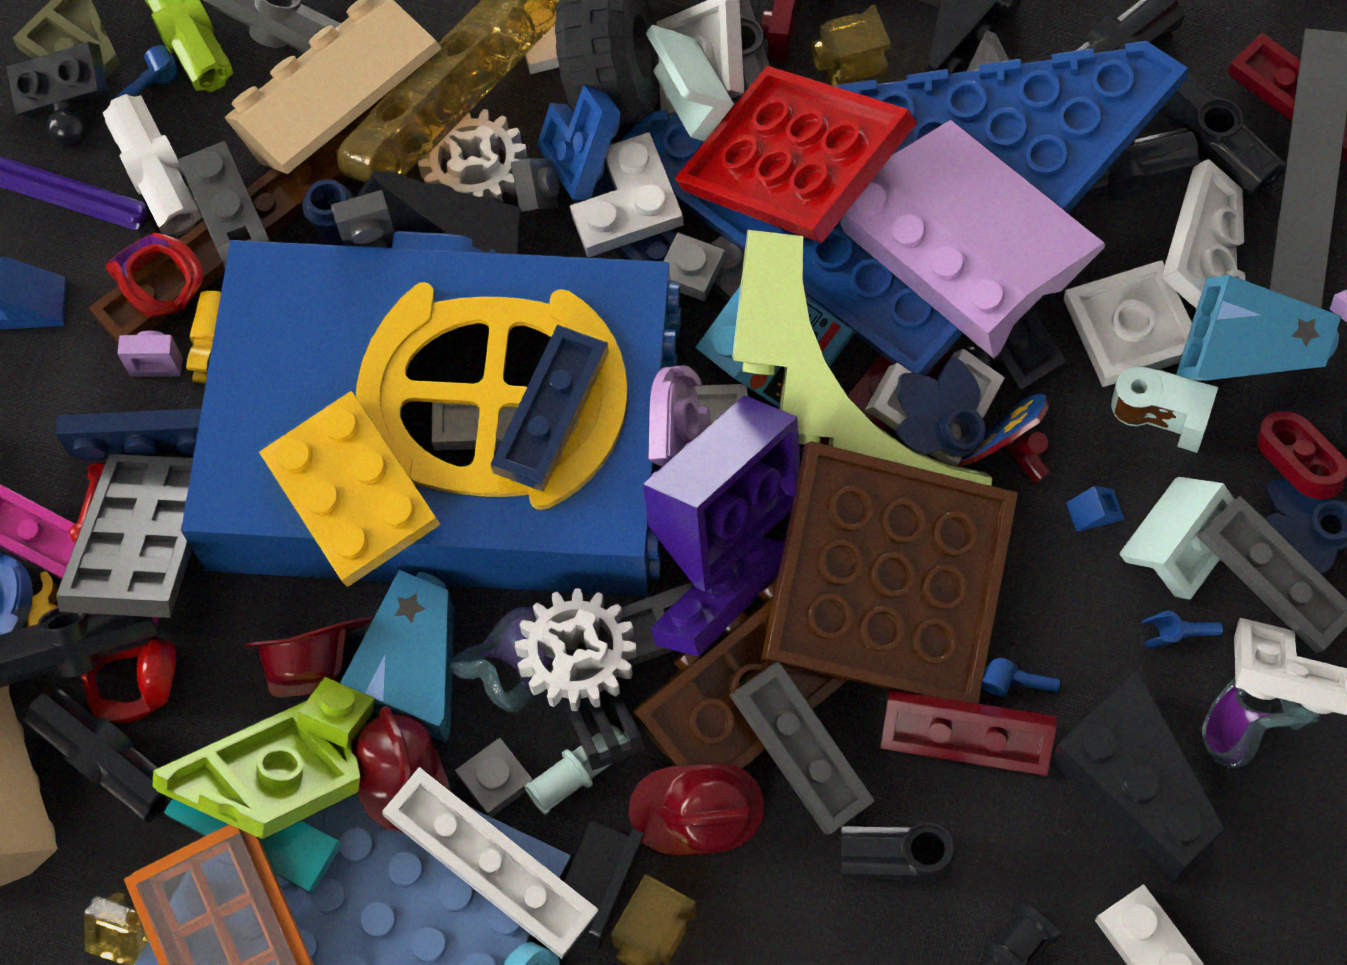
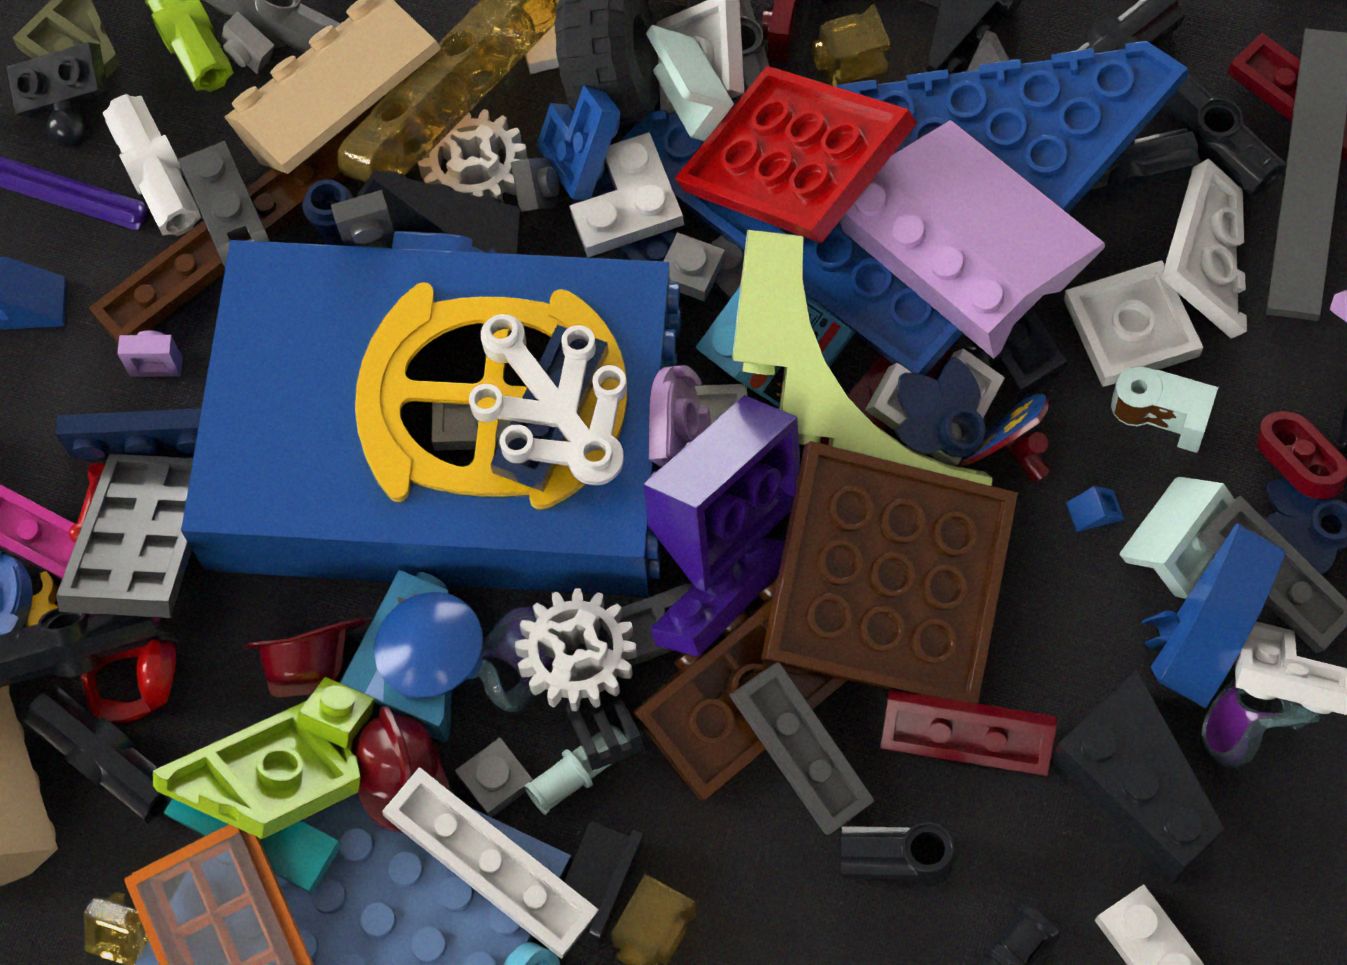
red piece [105,233,204,317] -> none
blue hand [116,45,178,97] -> none
yellow bar [186,291,221,384] -> none
yellow plate [259,391,441,587] -> none
dark red piece [628,763,764,855] -> none
blue hand [981,658,1060,698] -> none
dark azure slope [1176,275,1341,381] -> none
none -> light grey plate [221,11,274,74]
none -> blue dish [374,592,483,701]
none -> white plant [469,314,627,486]
none -> blue slope [1151,523,1286,708]

